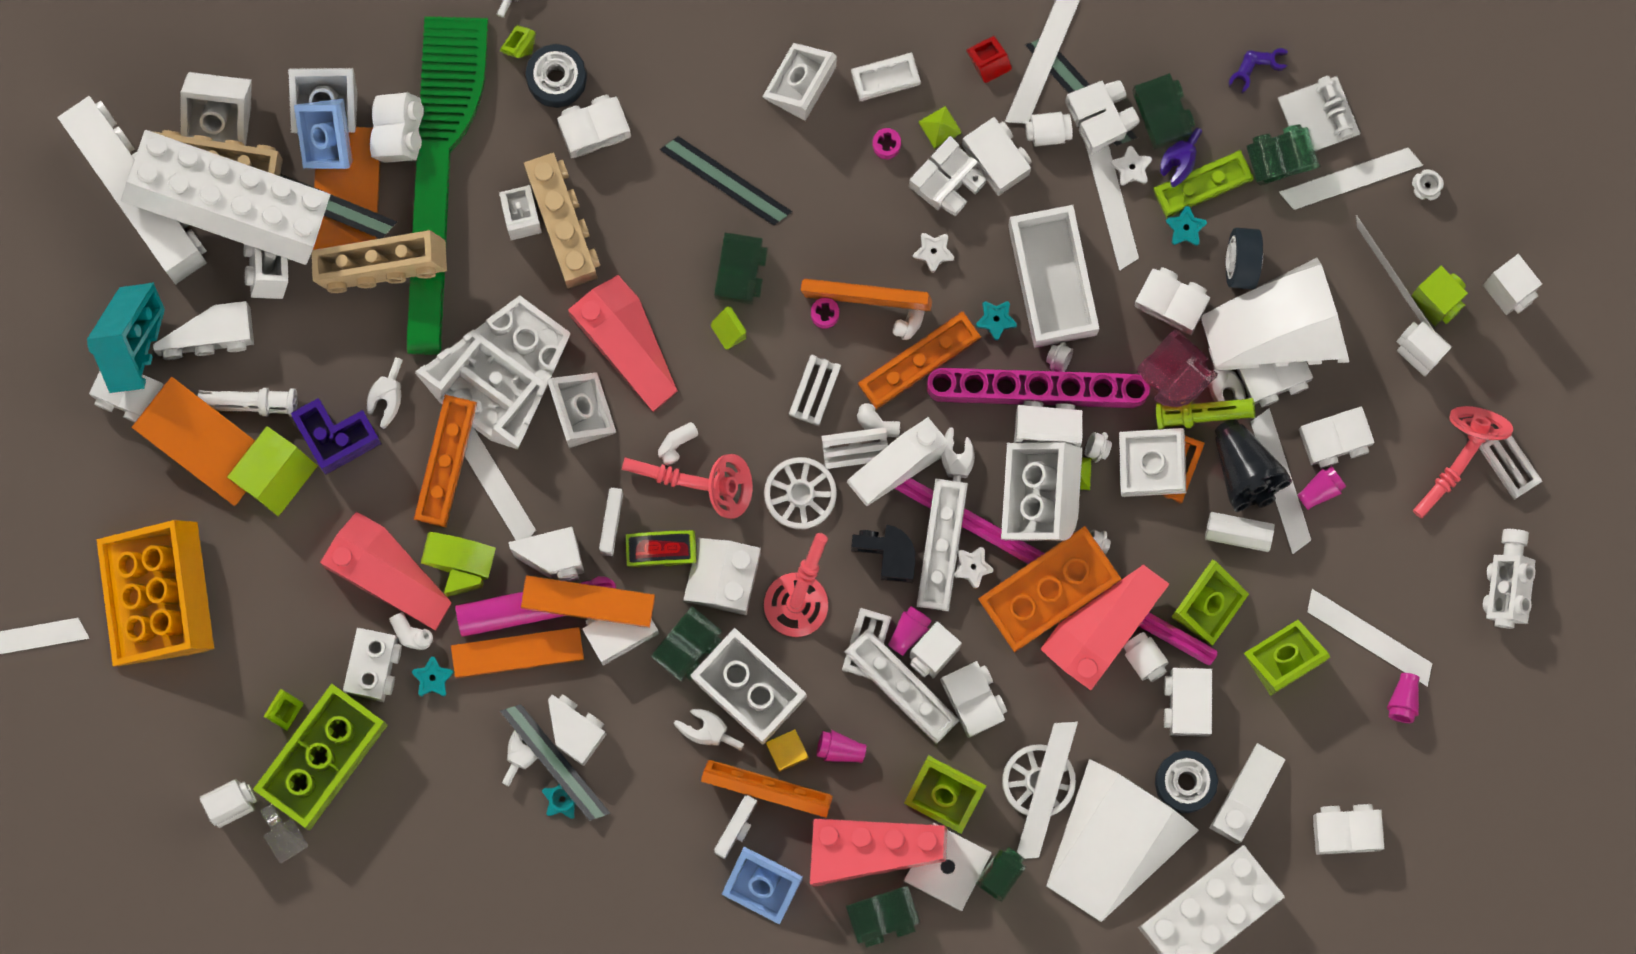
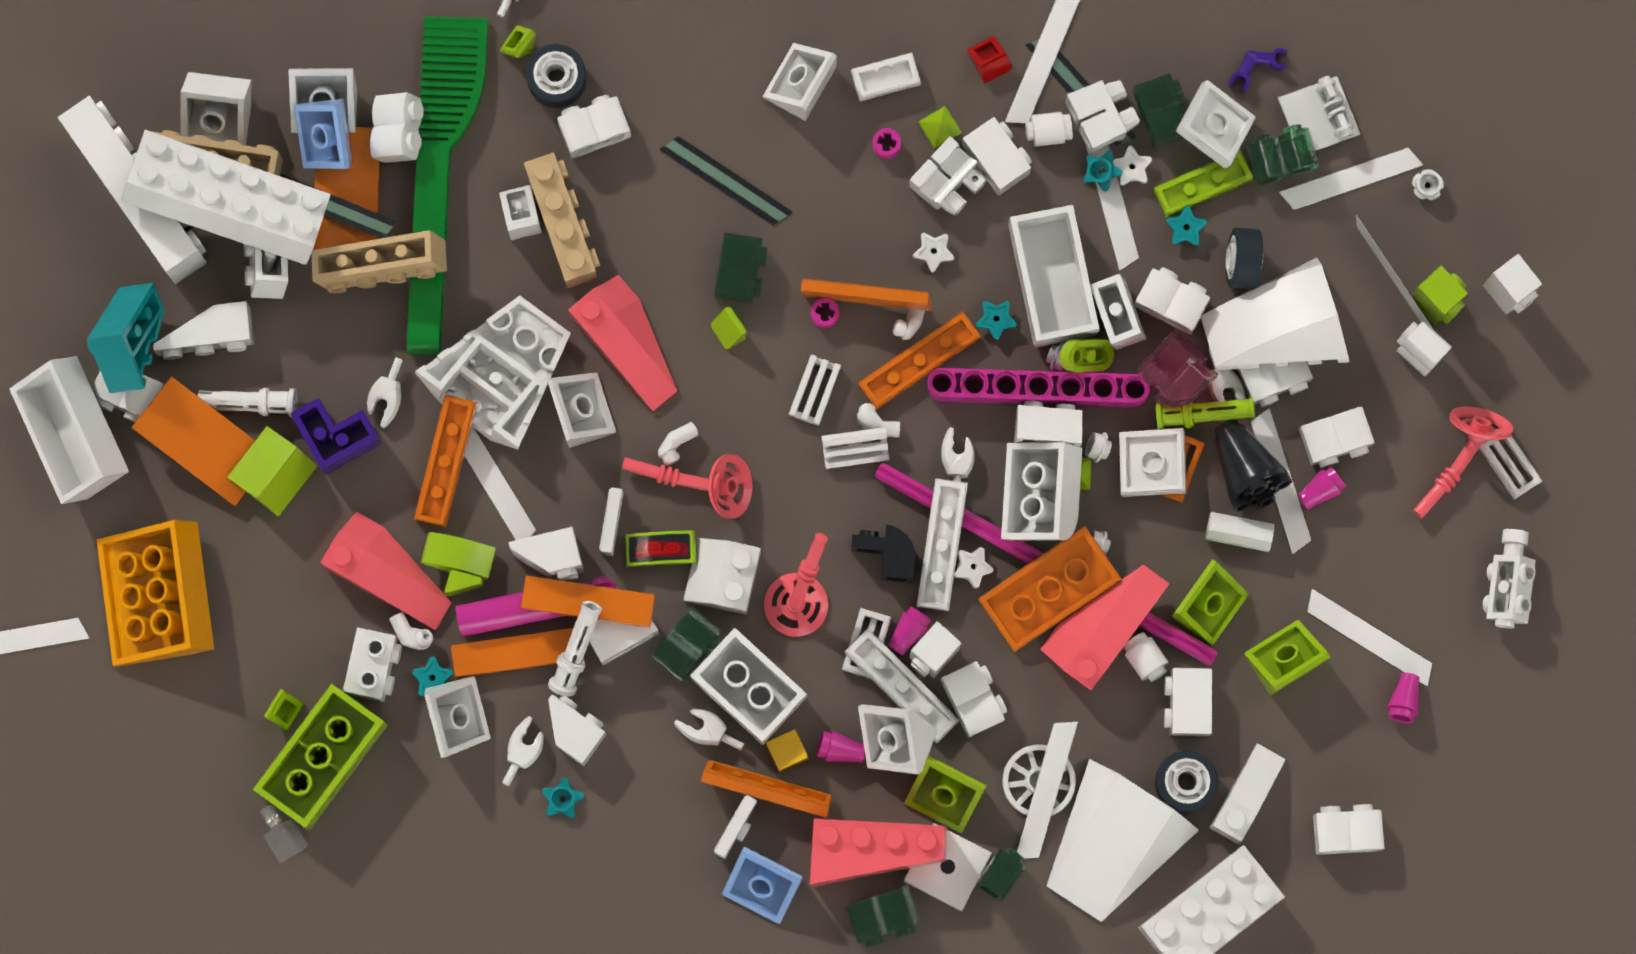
white brick [200,779,258,828] -> none
sticker [500,704,611,821] -> none
white wheel [764,457,837,530] -> none
white slope [847,417,948,506] -> none
dark purple hand [1160,128,1202,188] -> none
none -> white piece [9,356,129,504]
none -> white slope [424,676,491,758]
none -> white pin [548,601,602,697]
none -> white slope [858,704,937,774]
none -> lime plate [1060,338,1114,373]
none -> teal plate [1083,150,1123,192]
none -> white brick [1090,274,1146,350]
none -> white tile [1176,80,1256,169]

